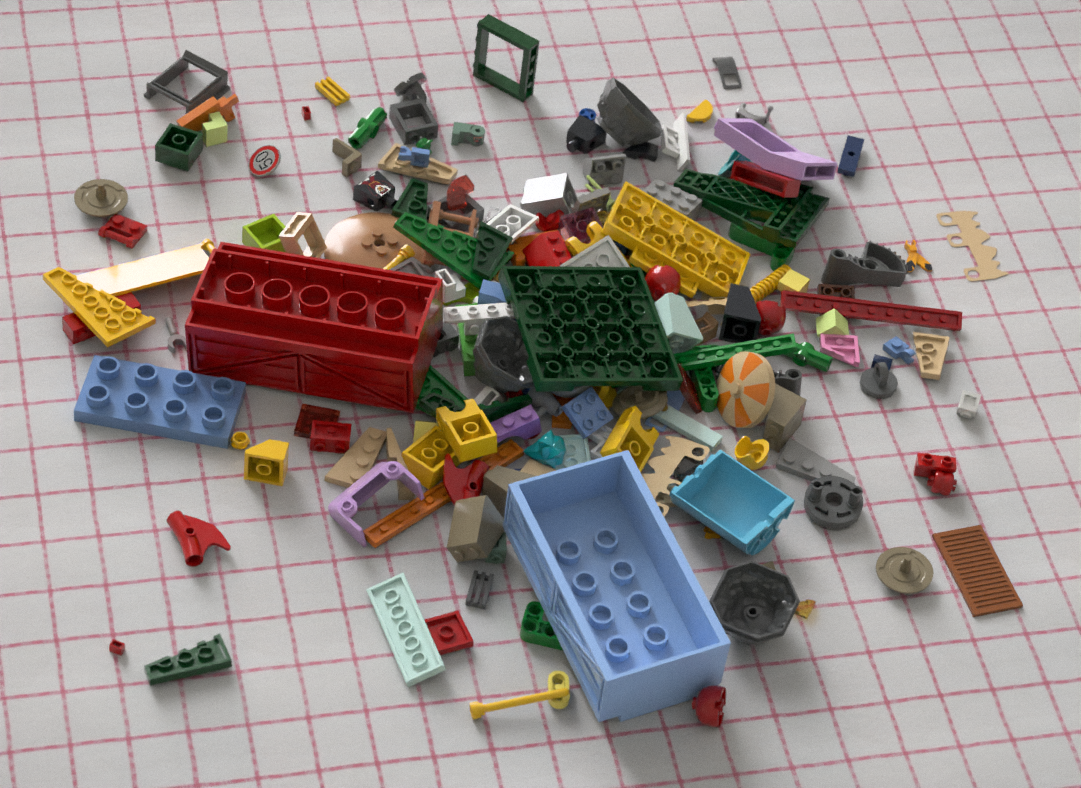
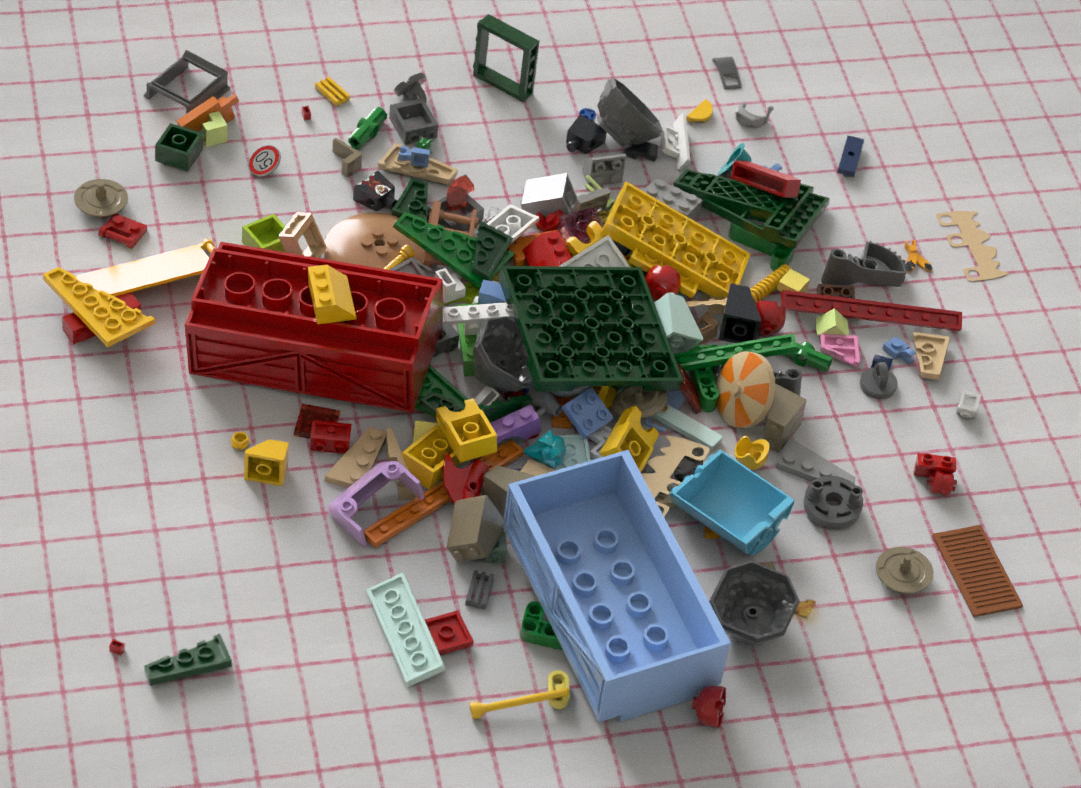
medium blue piece [74,355,246,449] -> none
light grey piece [165,317,187,353] -> none
red pin [166,511,231,566] -> none
sand green leg [451,122,485,146] -> none
lavender window [714,118,837,181] -> none
none -> yellow slope [308,265,356,324]

